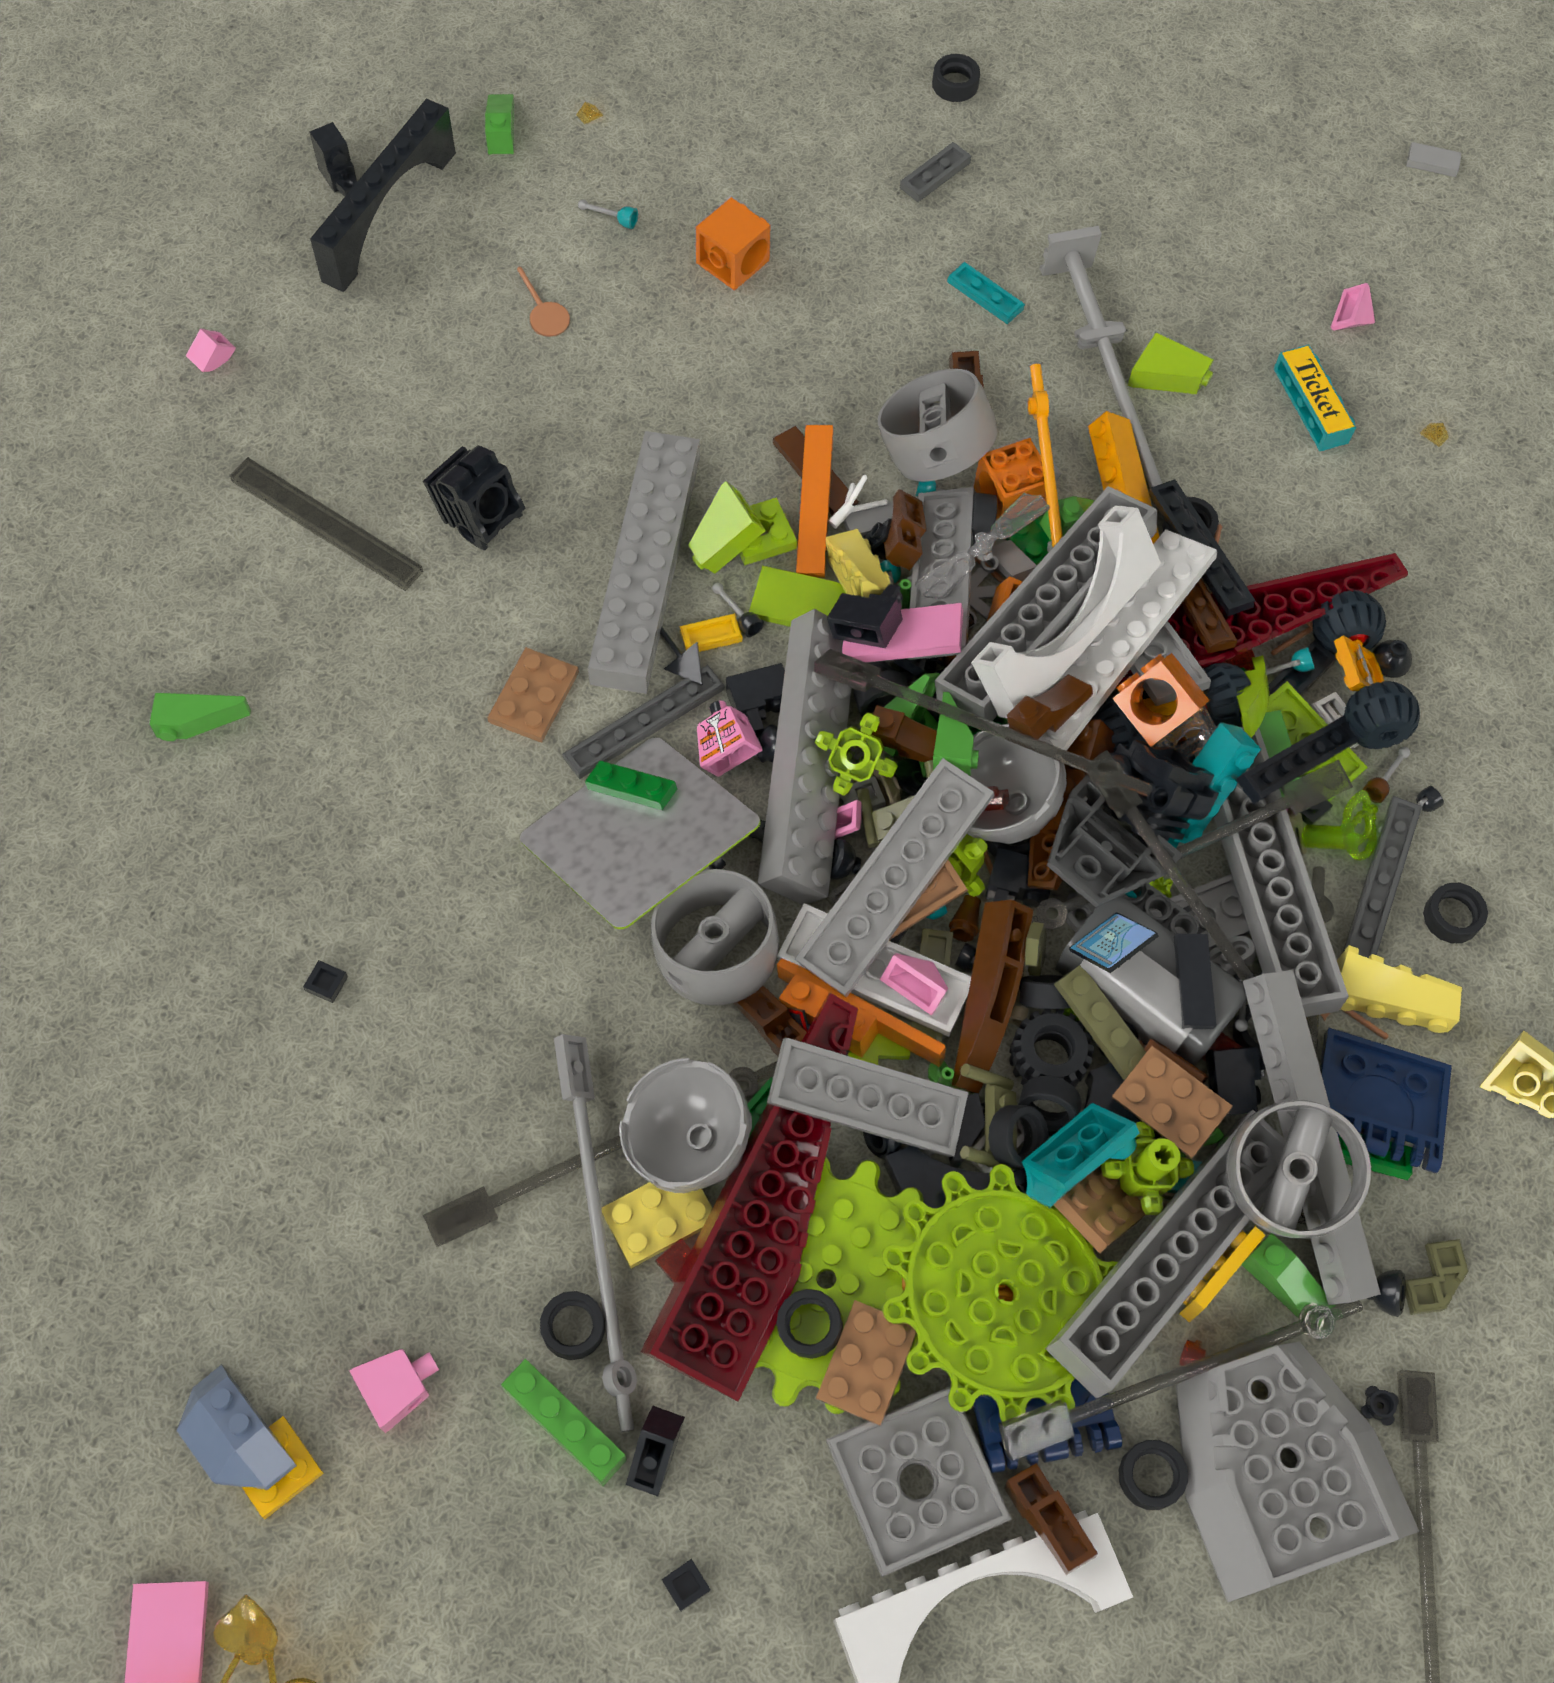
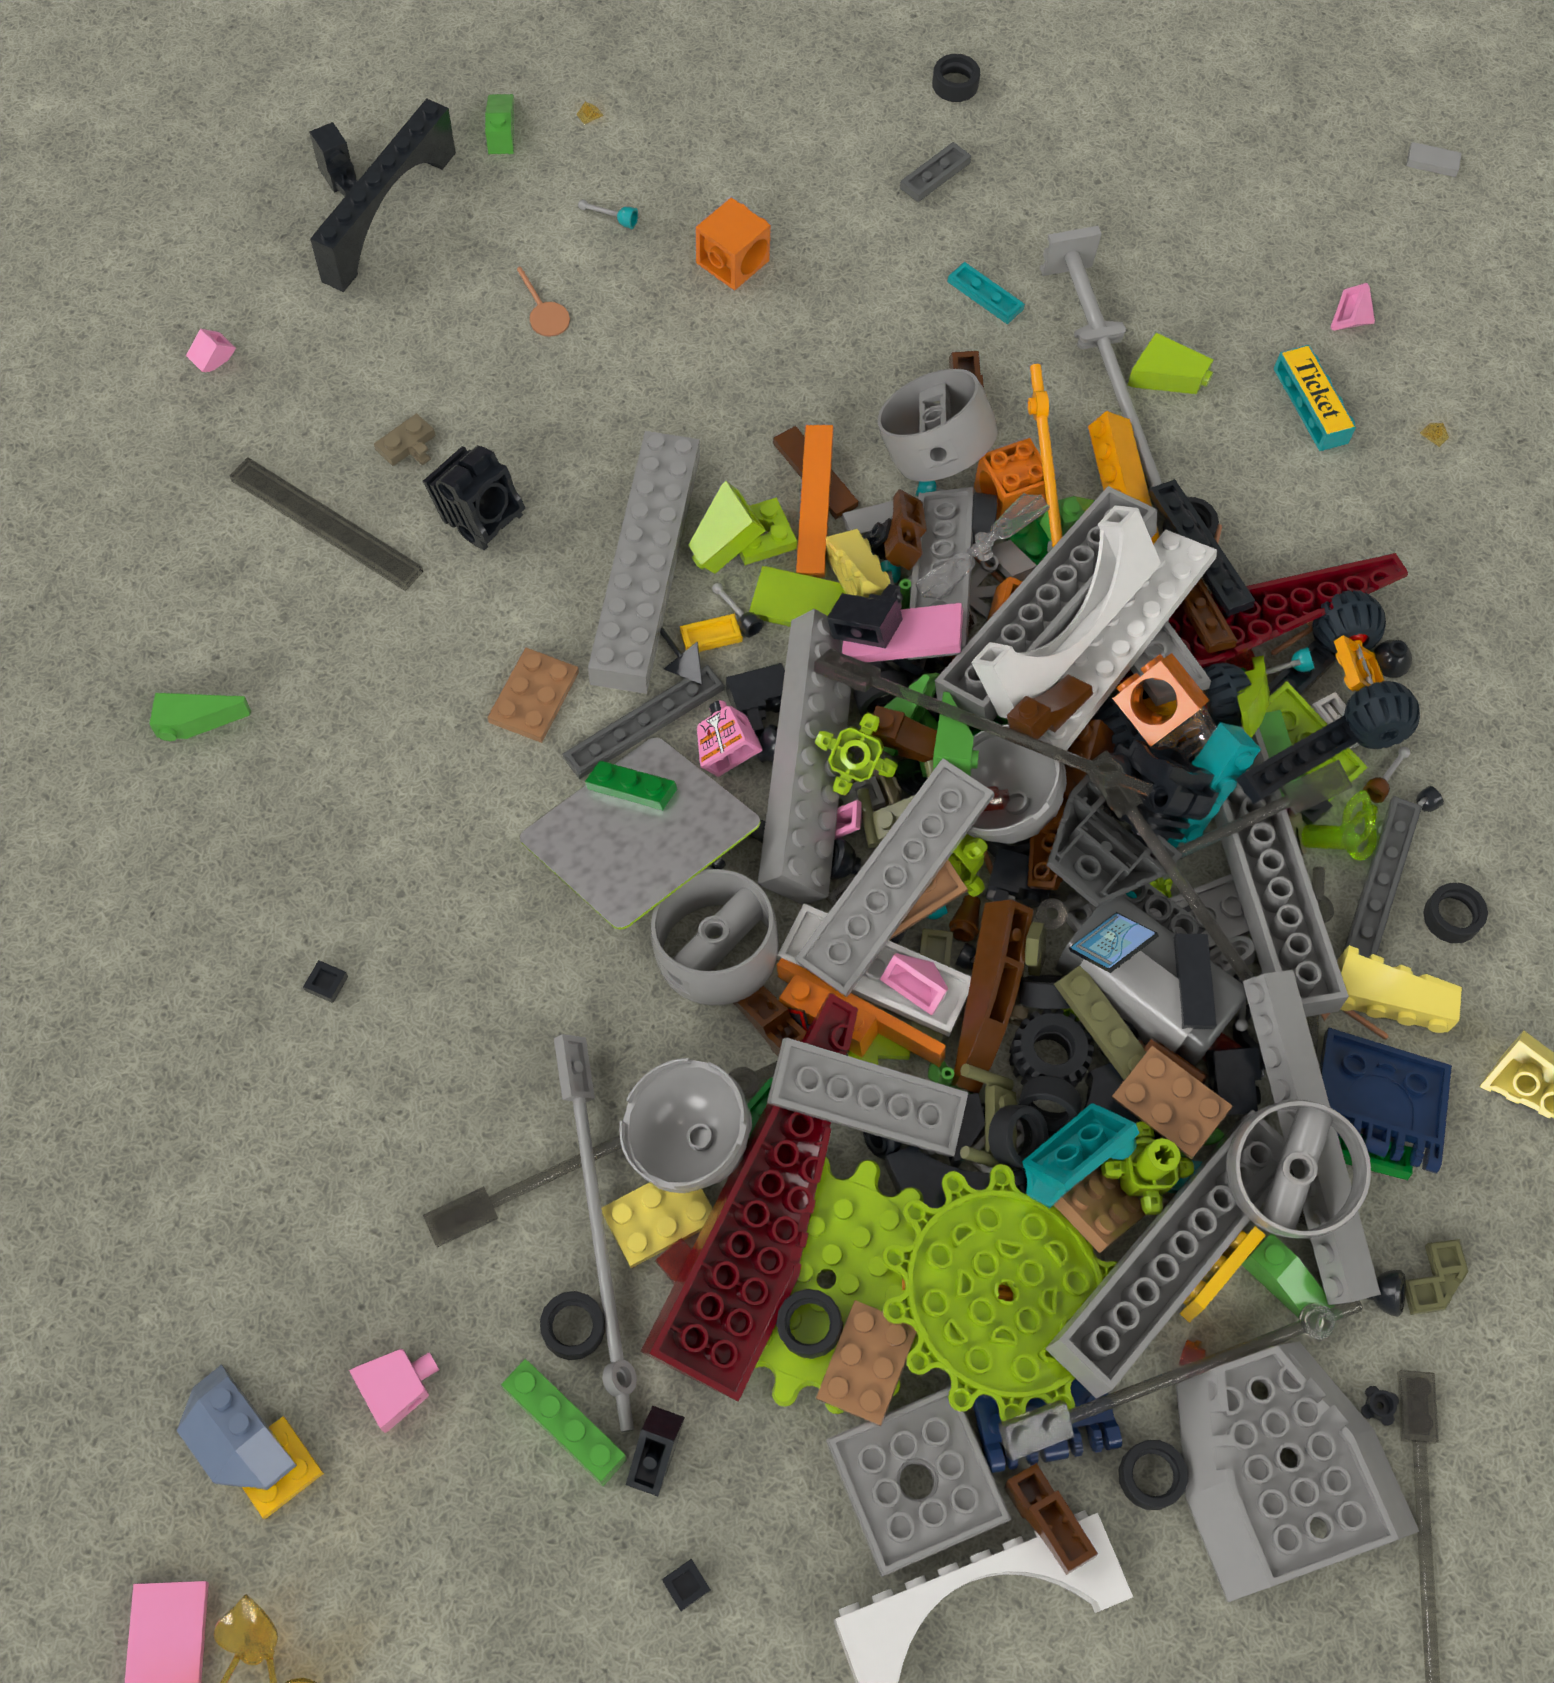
white plant [828,475,889,529] -> none
none -> dark tan plate [374,413,436,466]

